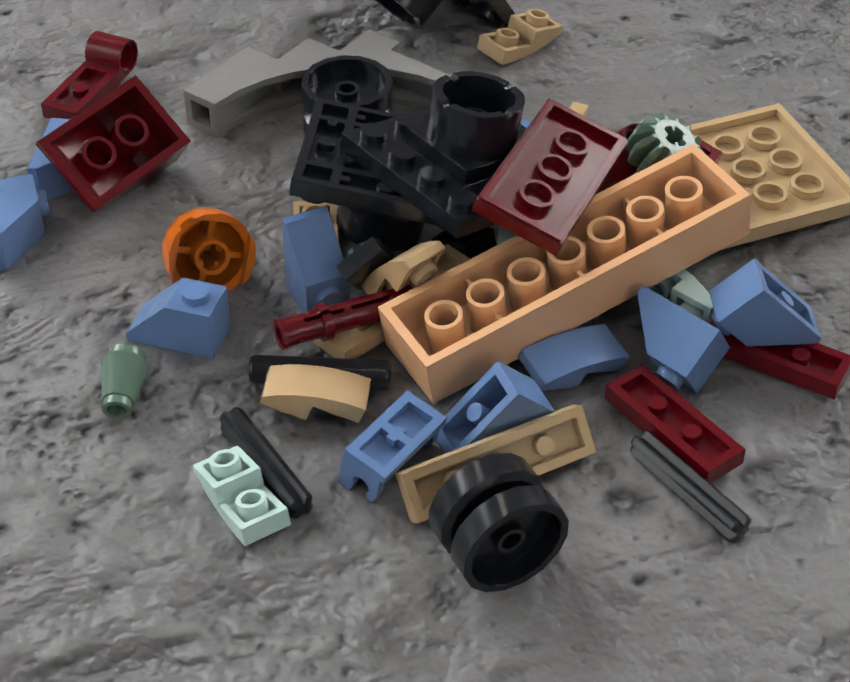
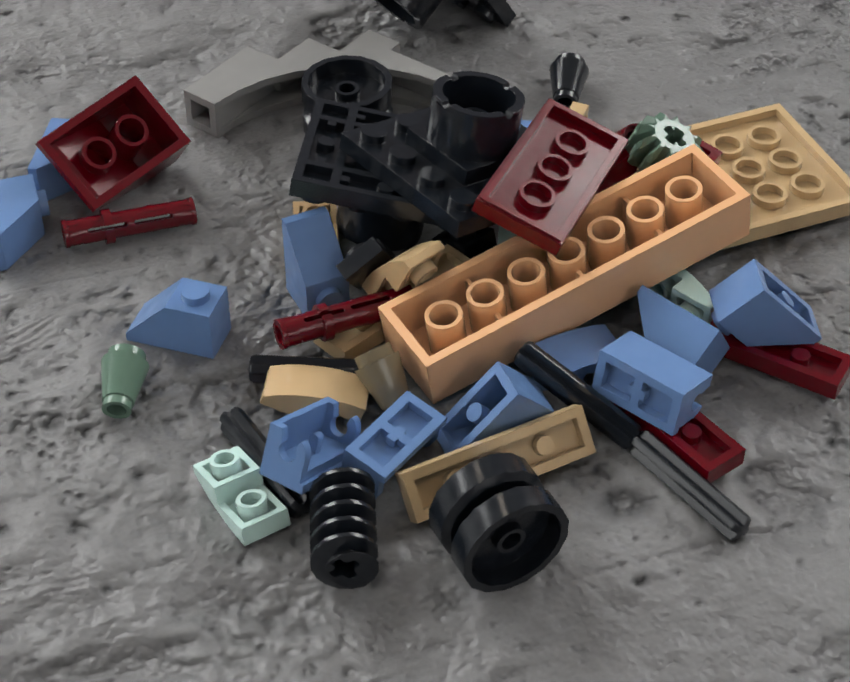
dark red plate [41,31,138,119] -> none
orange cylinder [161,207,256,296] -> none
tan slope [477,9,563,65] -> none
none -> dark red pin [60,197,197,248]
none -> medium blue hinge [259,397,361,495]
none -> black piece [309,467,379,589]
none -> dark tan cone [354,342,409,412]
none -> black axle [514,341,642,449]
none -> black cone [549,53,589,108]
none -> medium blue hinge [592,331,713,436]

